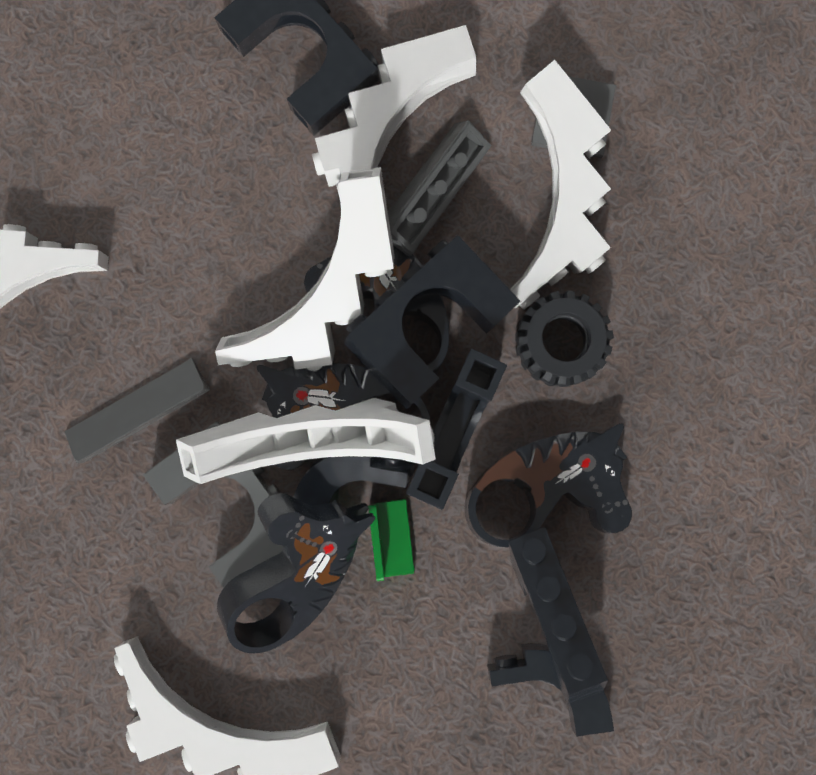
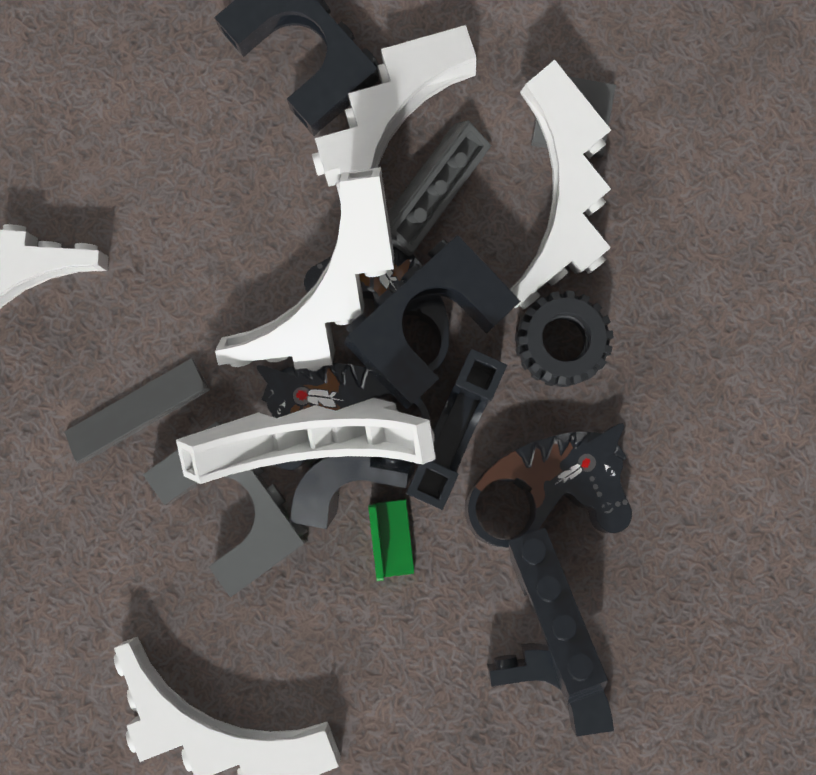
black animal [217,493,375,654] -> none

